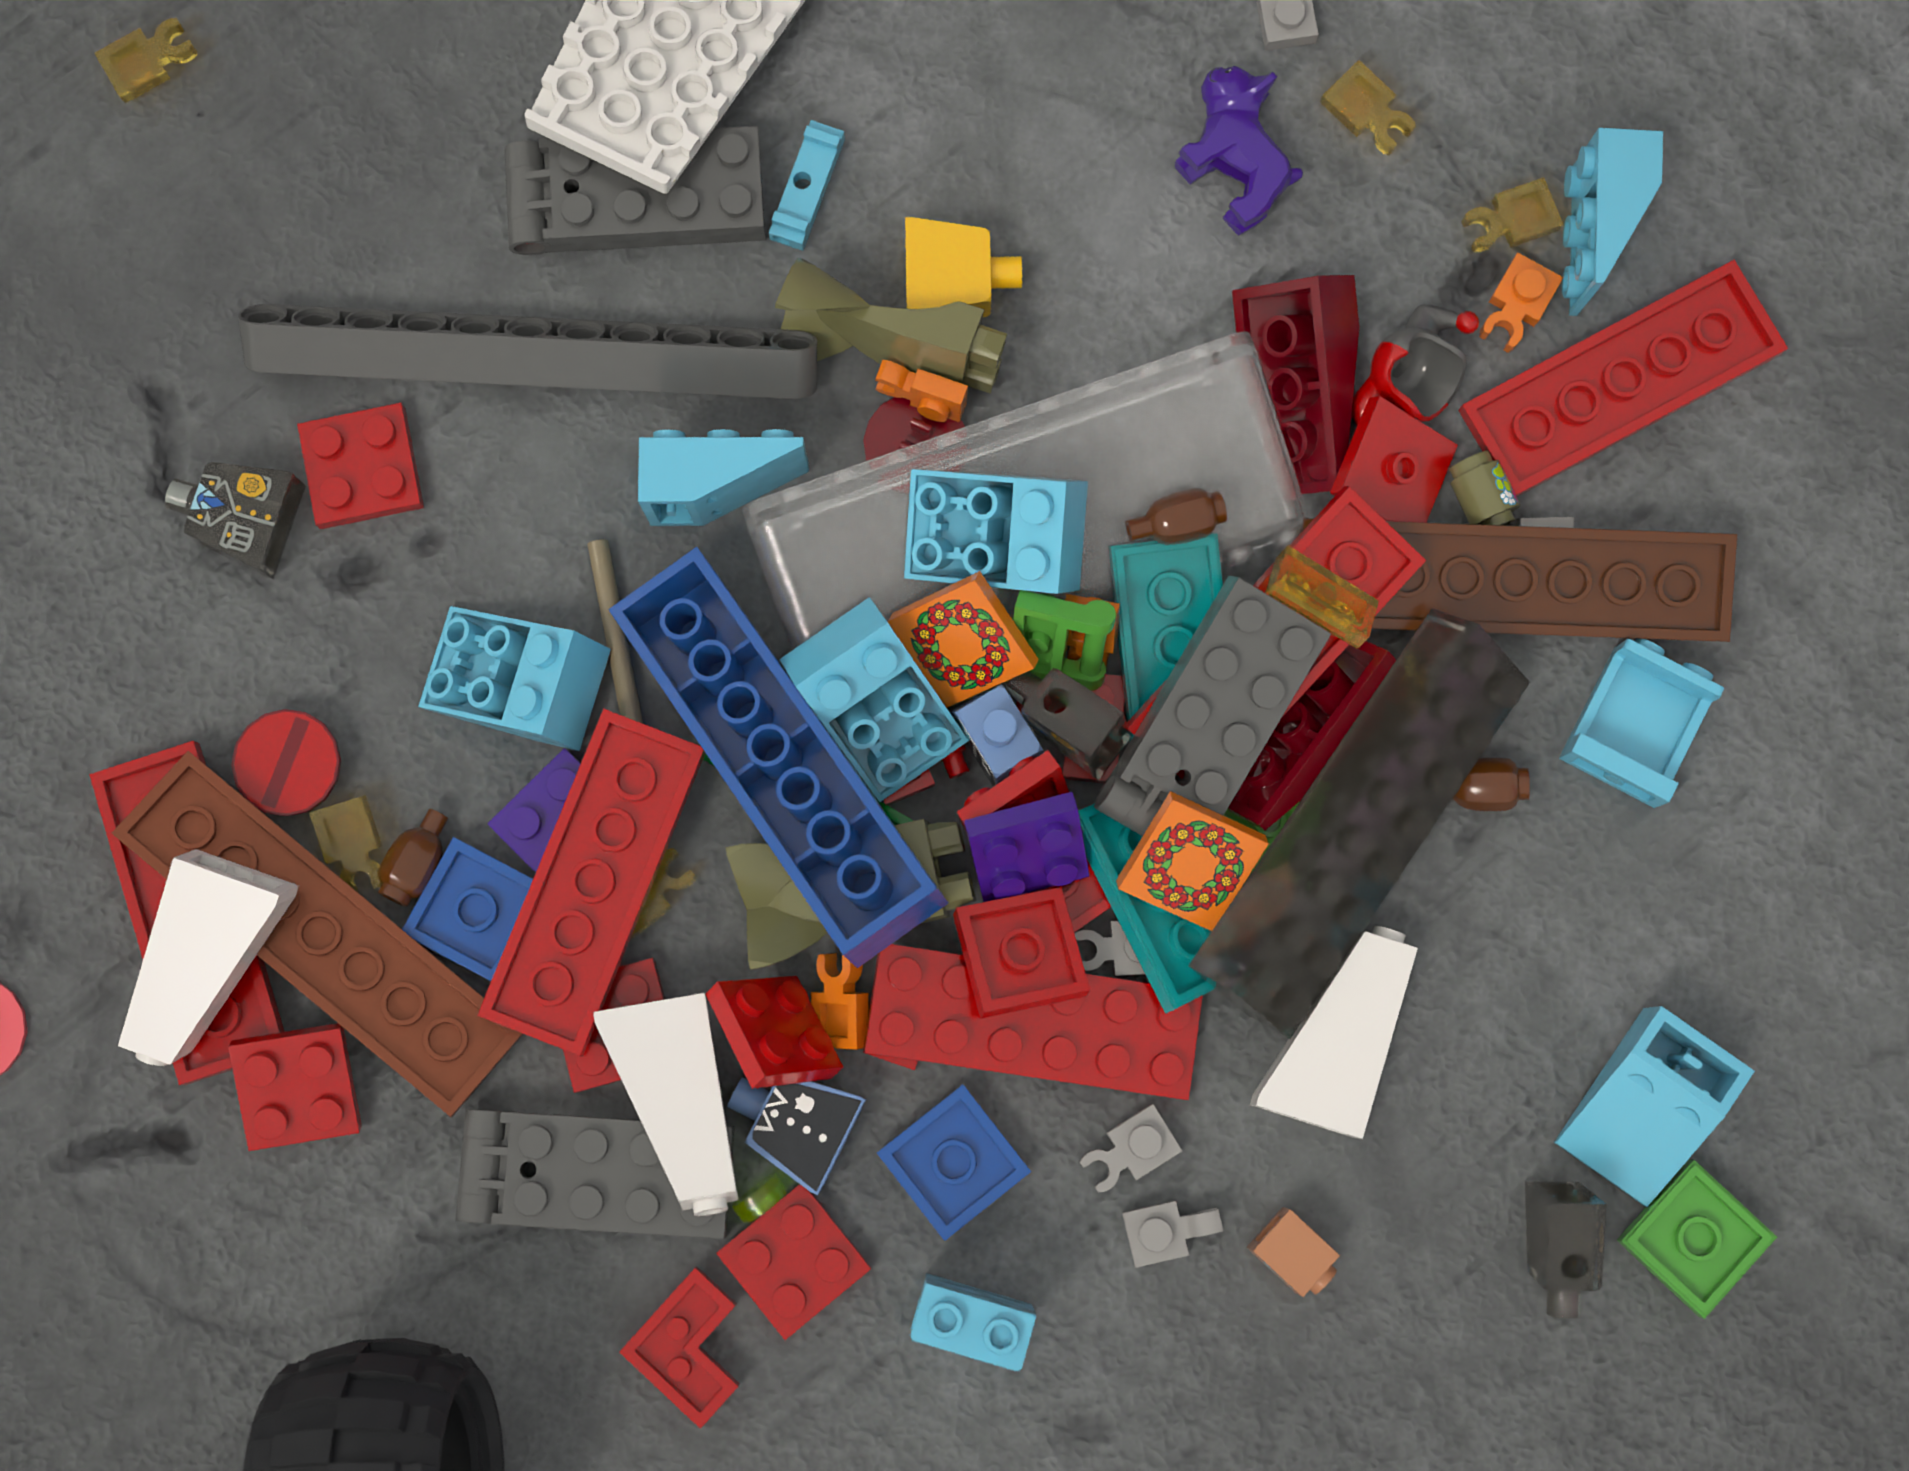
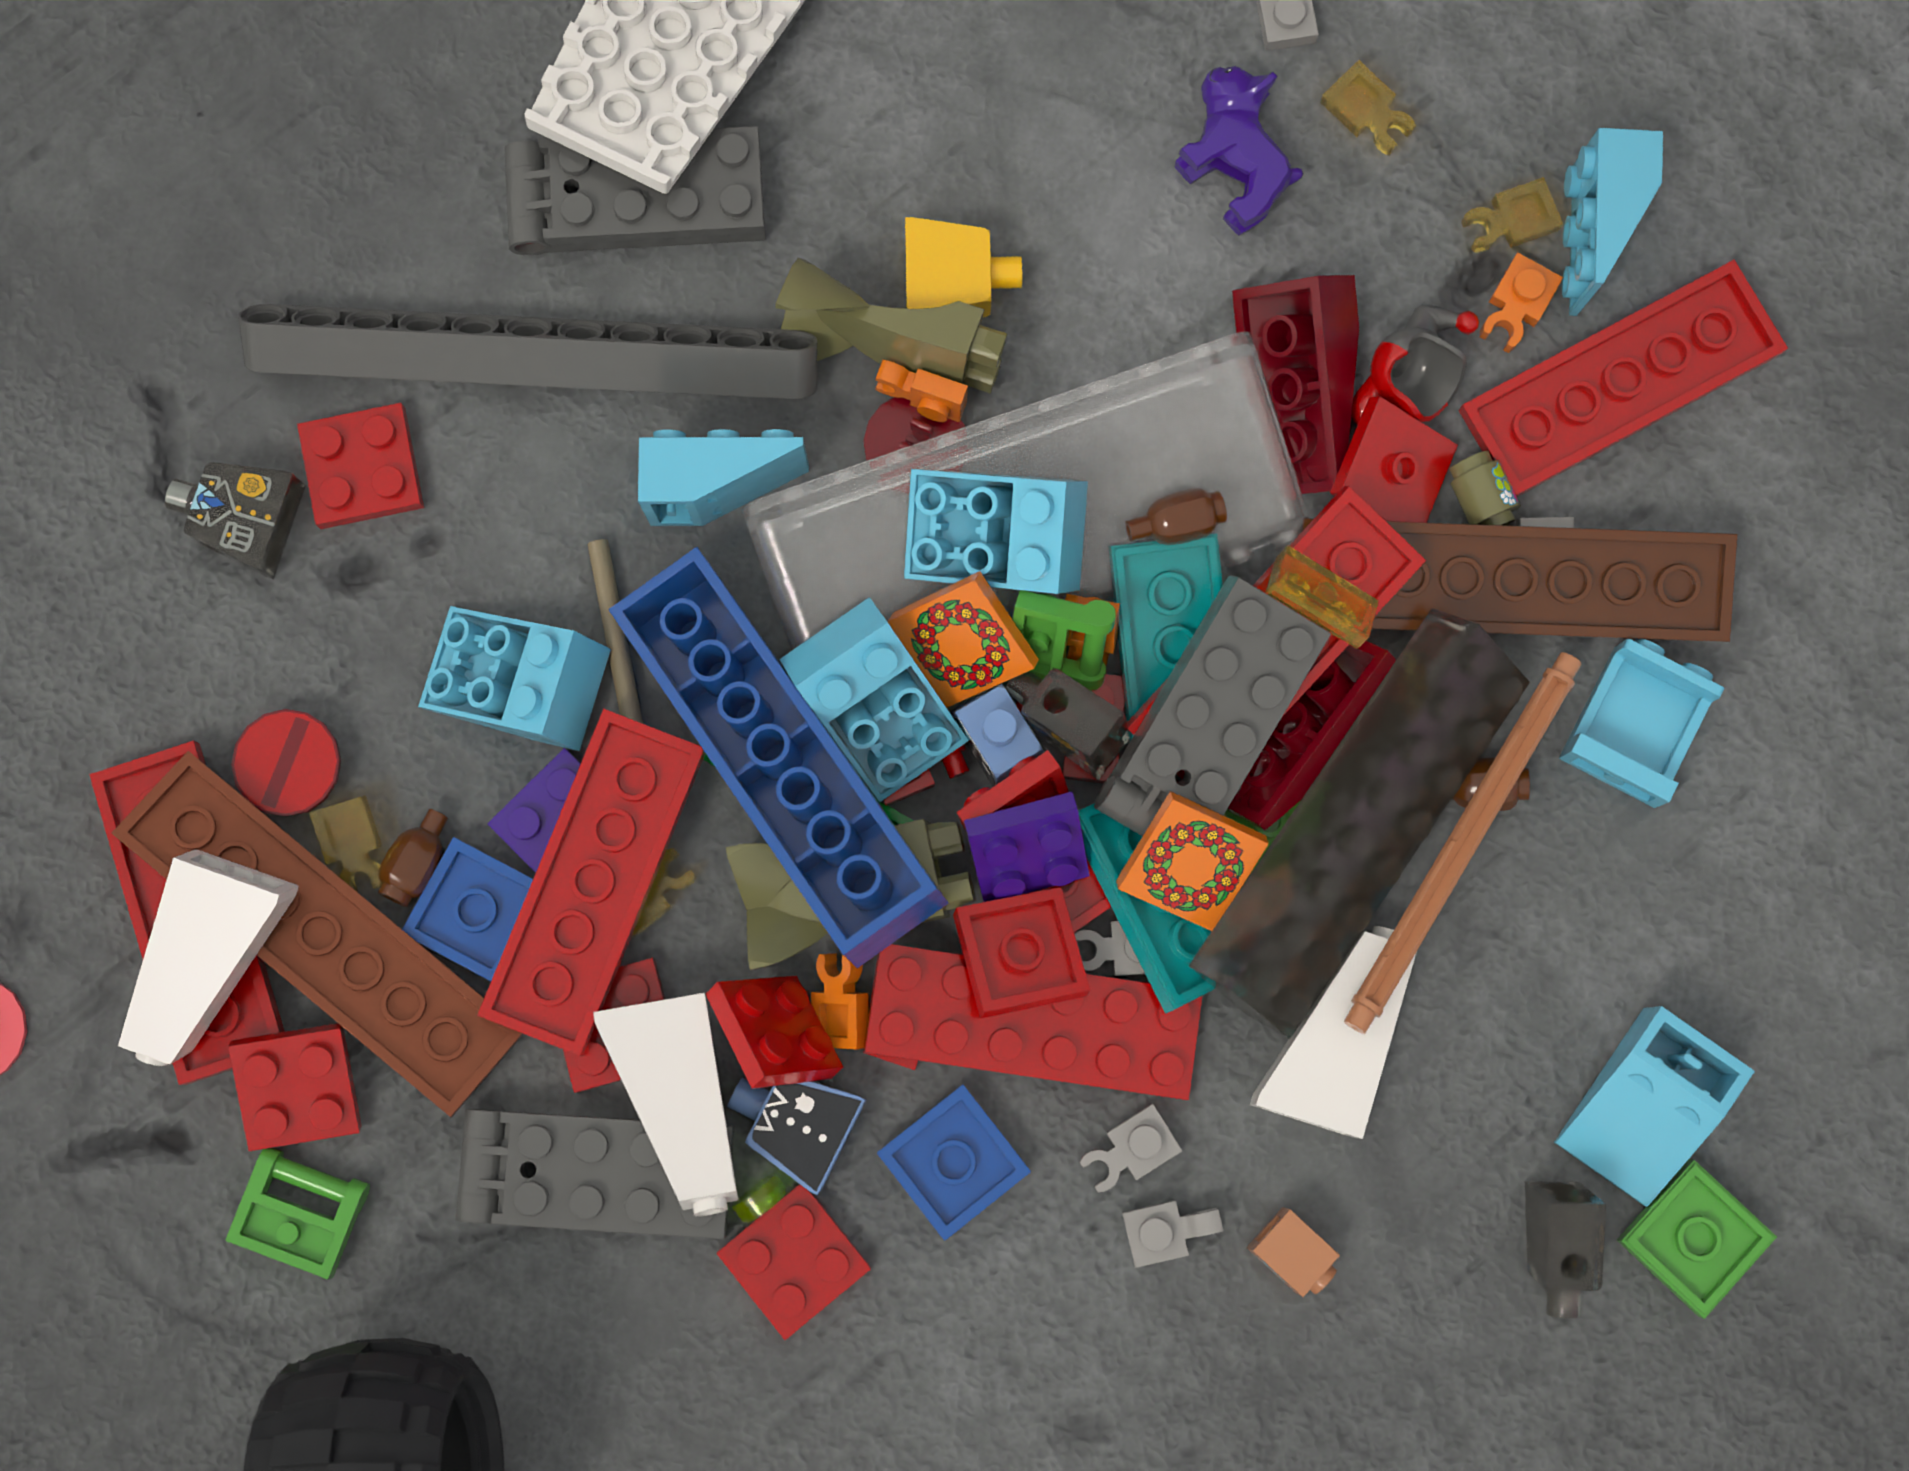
clear yellow plate [94,18,198,103] -> none
red plate [619,1267,740,1429] -> none
medium azure piece [769,120,845,251] -> none
medium azure panel [911,1273,1037,1371] -> none
none -> bright green plate [225,1148,370,1279]
none -> nougat piece [1344,652,1582,1034]

